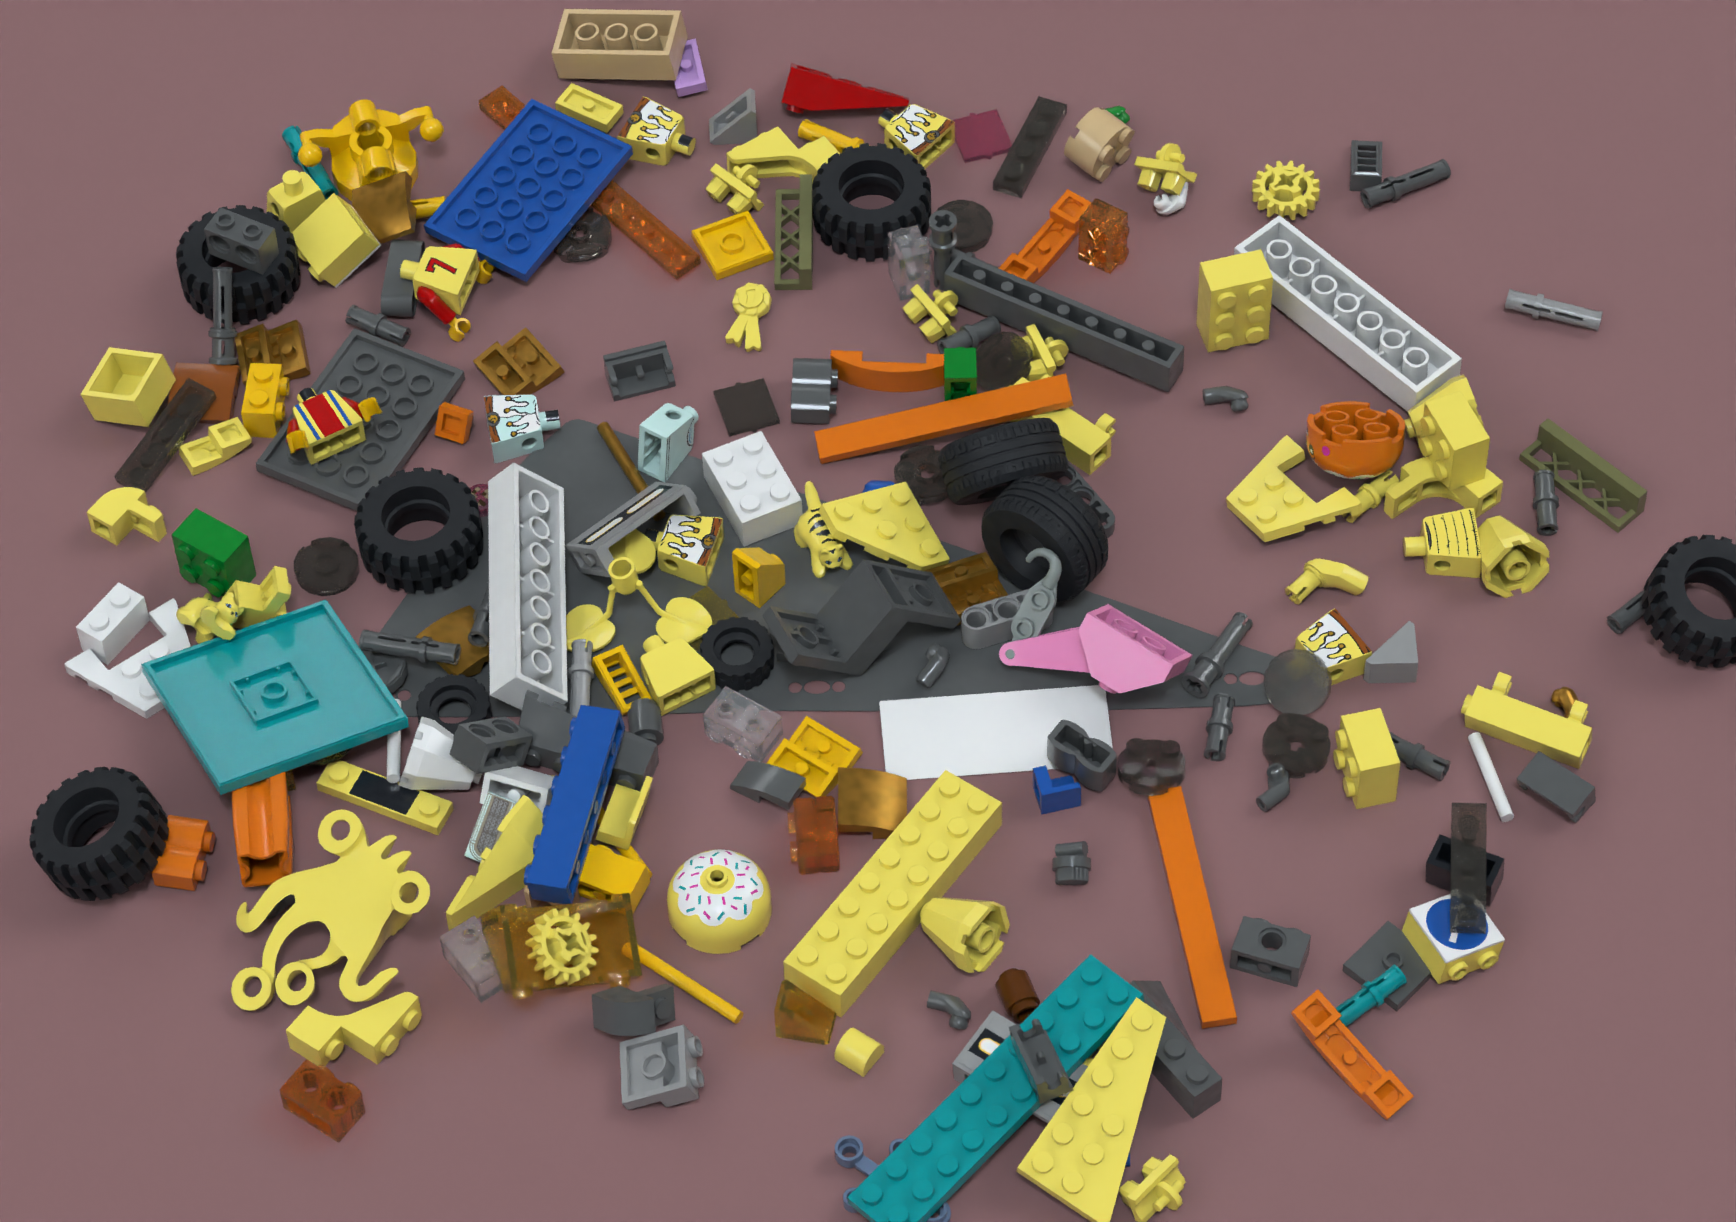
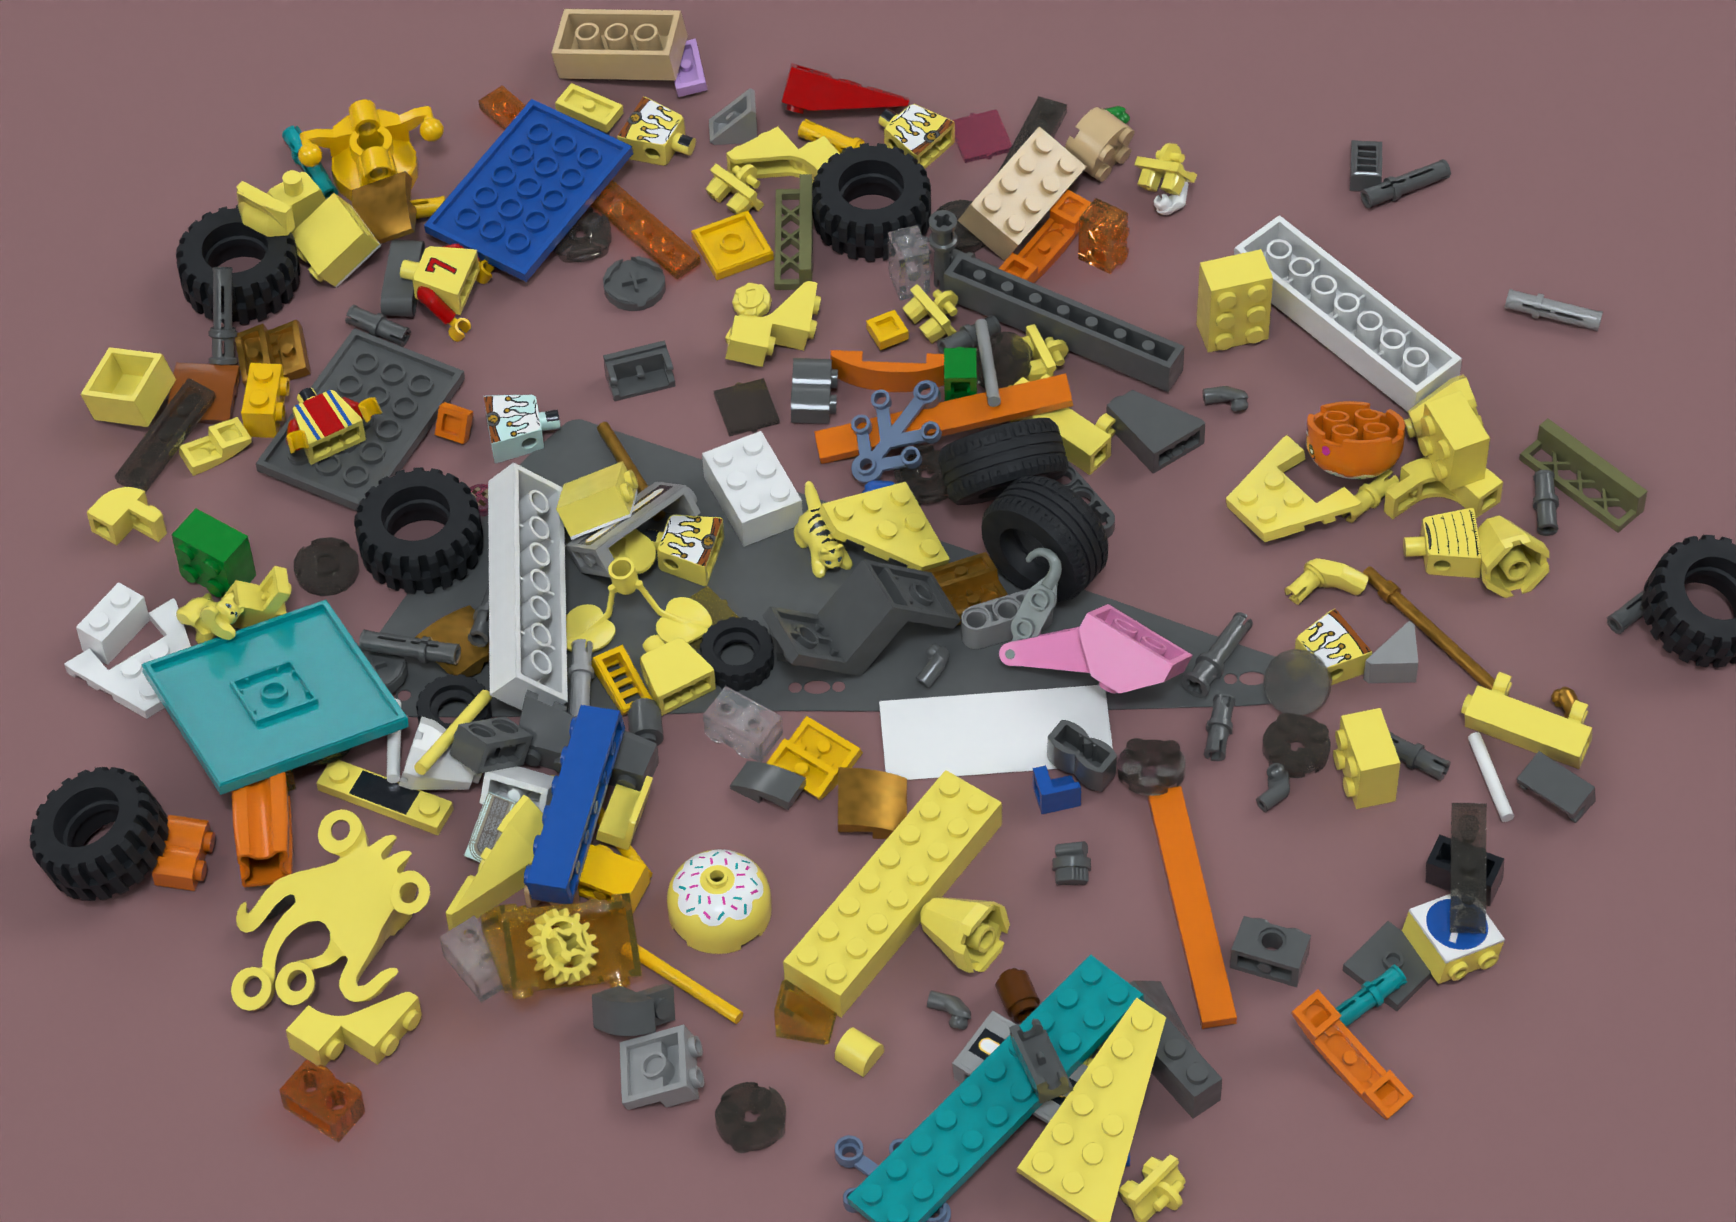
dark grey brick [204,207,279,275] -> none
pearl gold slope [473,327,565,395] -> none
light aqua torso [638,403,699,483] -> none
yellow slope [732,547,786,608] -> none
clear orange brick [787,796,840,875] -> none
light yellow gear [1252,161,1320,220] -> none
none -> light yellow slope [236,181,295,237]
none -> light yellow bar [414,690,492,775]
none -> light yellow piece [556,461,638,540]
none -> dark grey tile [603,256,666,311]
none -> clear smoke plate [715,1082,787,1153]
none -> light yellow arch [725,281,821,367]
none -> sand blue plant [851,380,942,484]
none -> yellow plate [866,309,909,350]
none -> tan brick [958,126,1087,261]
none -> light grey bar [975,319,1001,407]
none -> dark grey slope [1106,390,1206,474]
none -> pearl gold bar [1363,566,1510,696]

